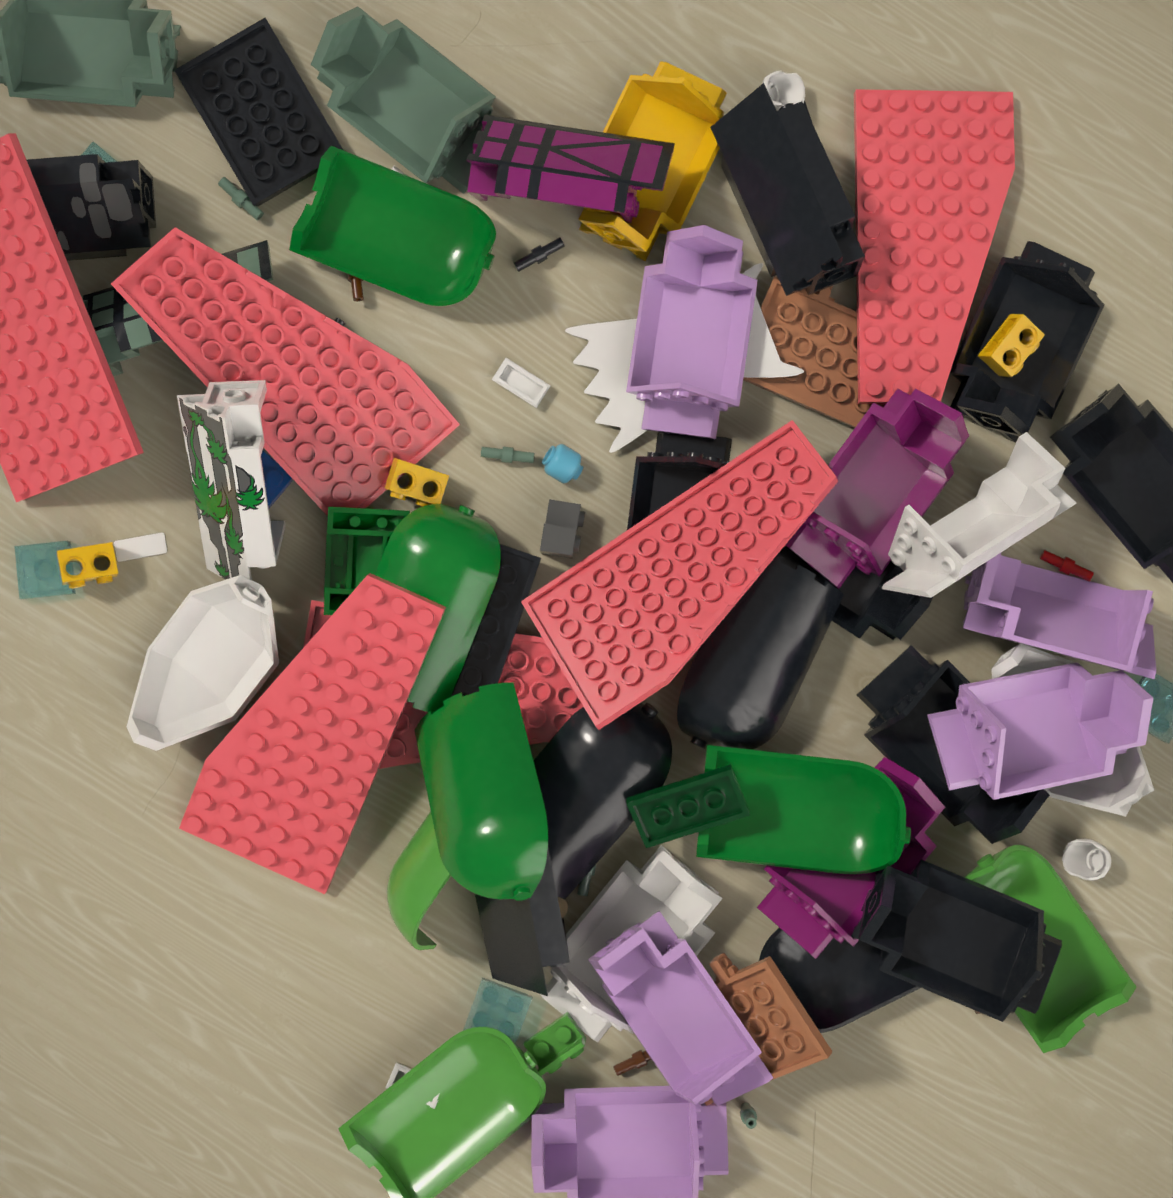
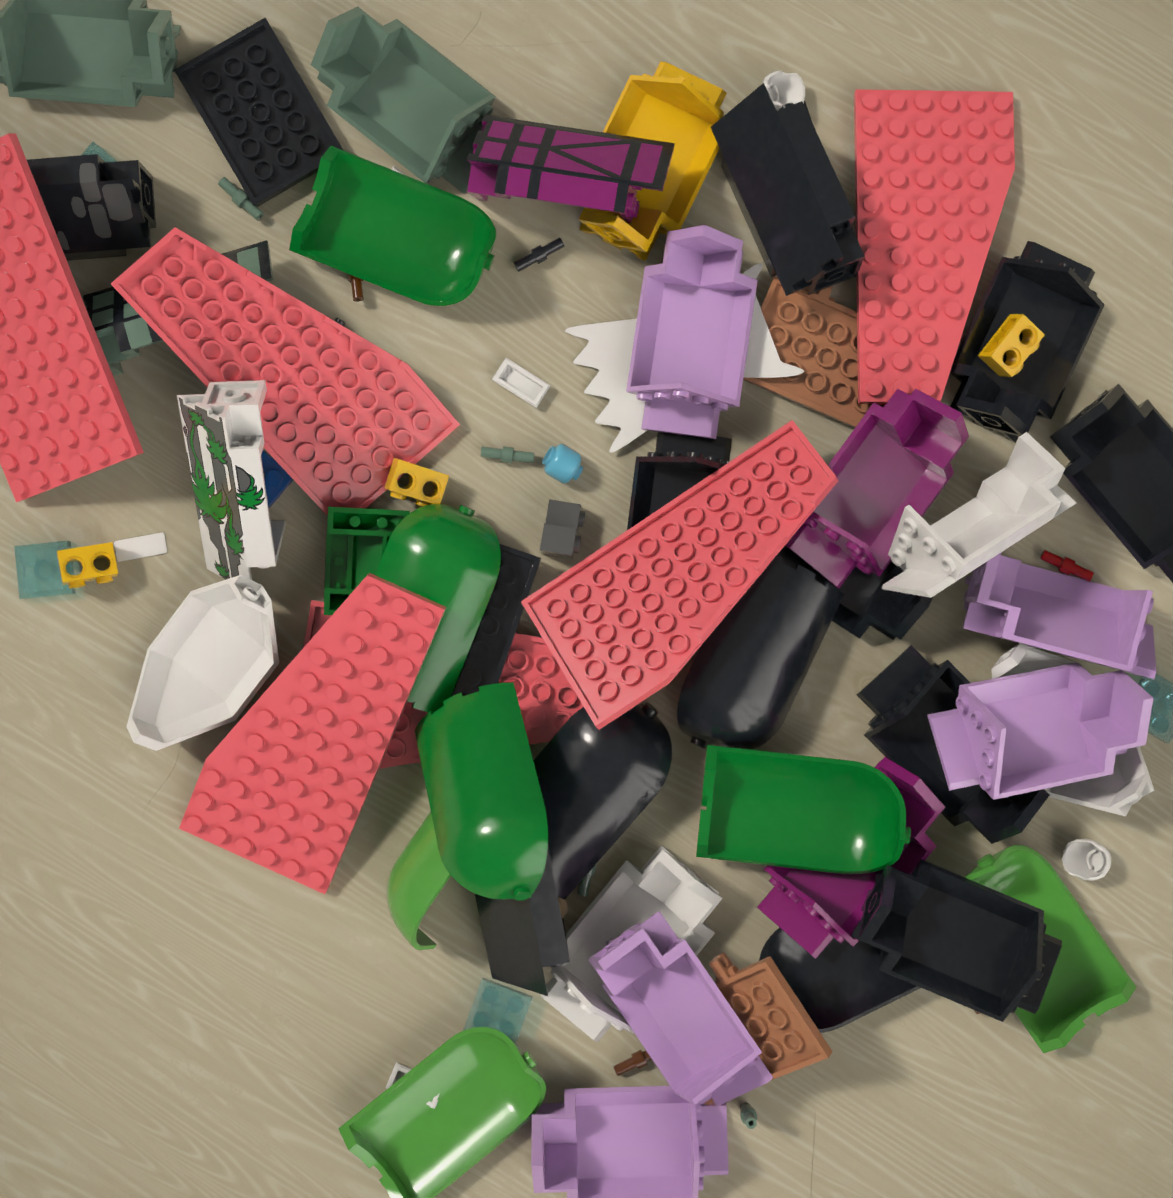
bright green bracket [523,1012,586,1076] -> none
dark green plate [626,764,750,848] -> none

